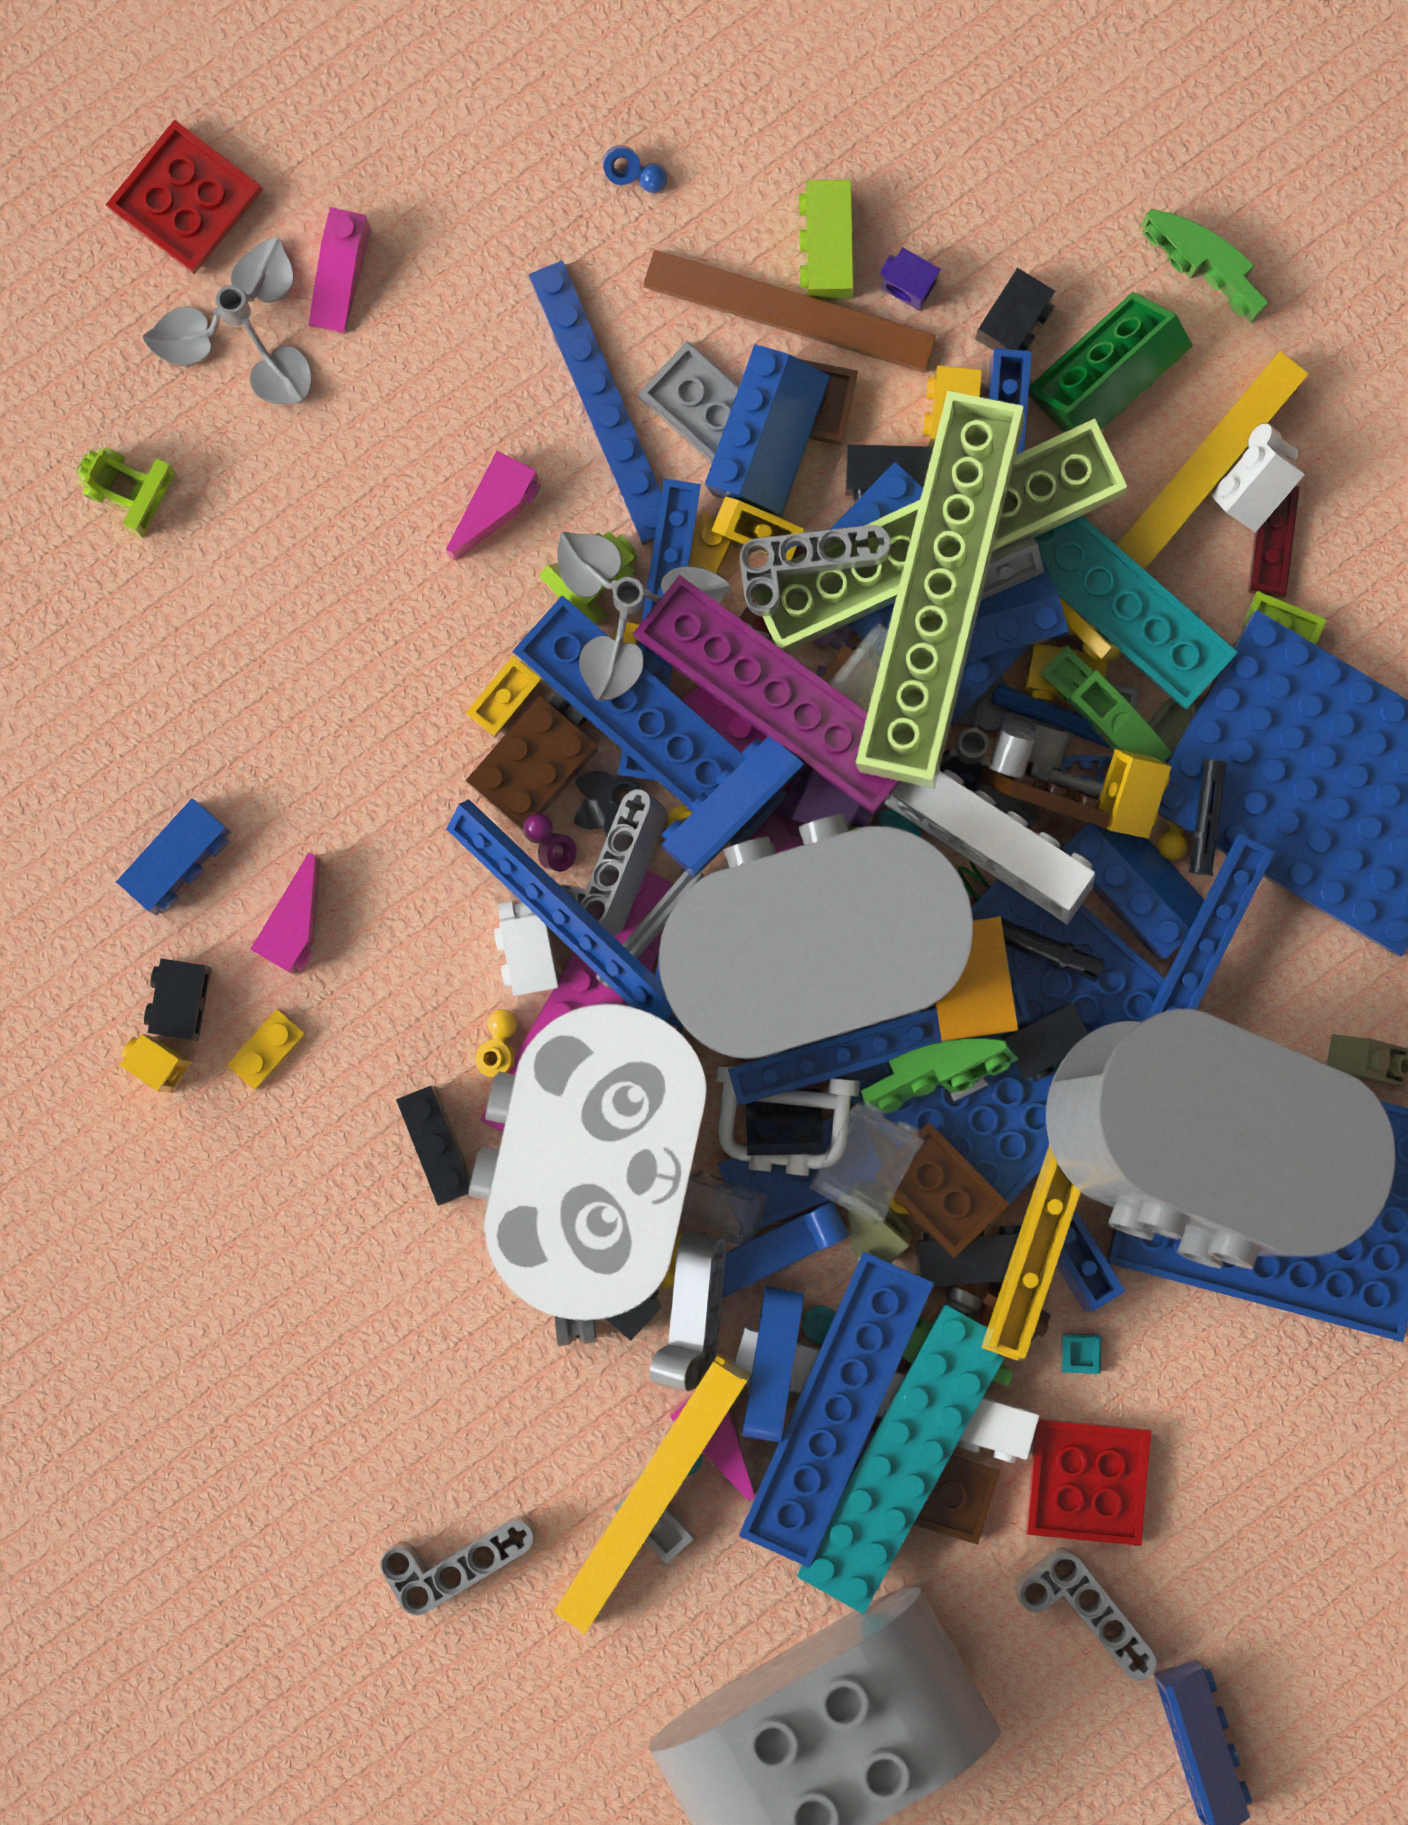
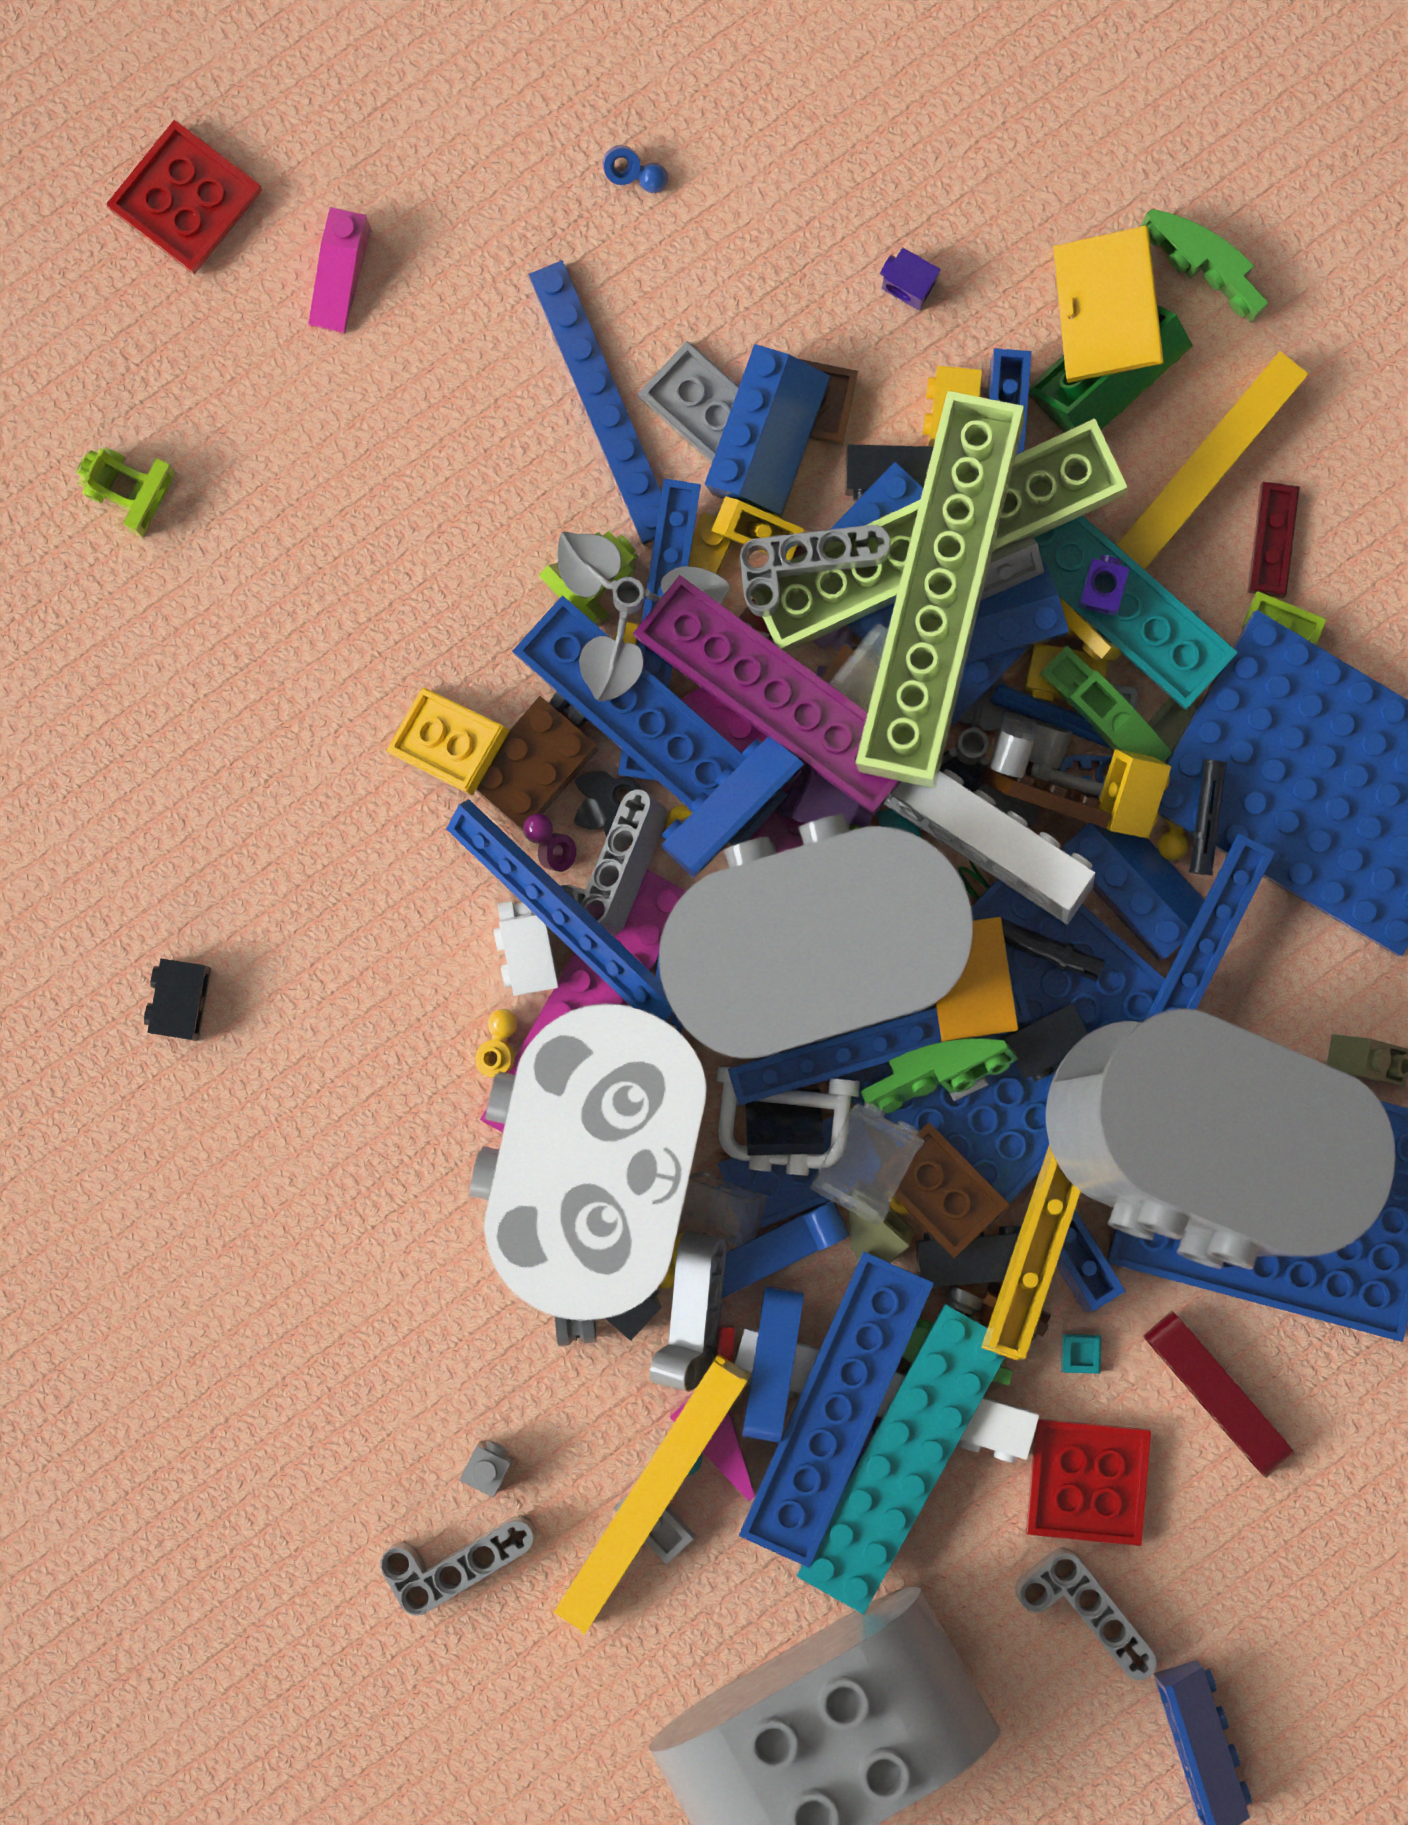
blue brick [116,798,231,915] -> none
yellow brick [119,1034,192,1093] -> none
light grey plant [143,237,312,404] -> none
yellow plate [227,1009,306,1090] -> none
dark pink slope [250,852,320,974] -> none
black brick [396,1085,472,1206] -> none
dark pink slope [446,451,541,560] -> none
yellow plate [466,655,542,738] -> none
light grey axle [596,871,705,989] -> none
dark orange tile [643,249,936,373] -> none
lime brick [798,180,853,300] -> none
teal tile [802,1305,836,1344] -> none
reddish brown plate [913,1455,1000,1545] -> none
black brick [975,267,1055,351] -> none
white hinge [1211,423,1305,533] -> none
none -> yellow tile [386,686,510,796]
none -> light grey brick [459,1440,514,1498]
none -> red tile [716,1325,735,1362]
none -> yellow container [1053,225,1164,383]
none -> dark purple brick [1078,555,1129,617]
none -> dark red beam [1143,1311,1295,1478]

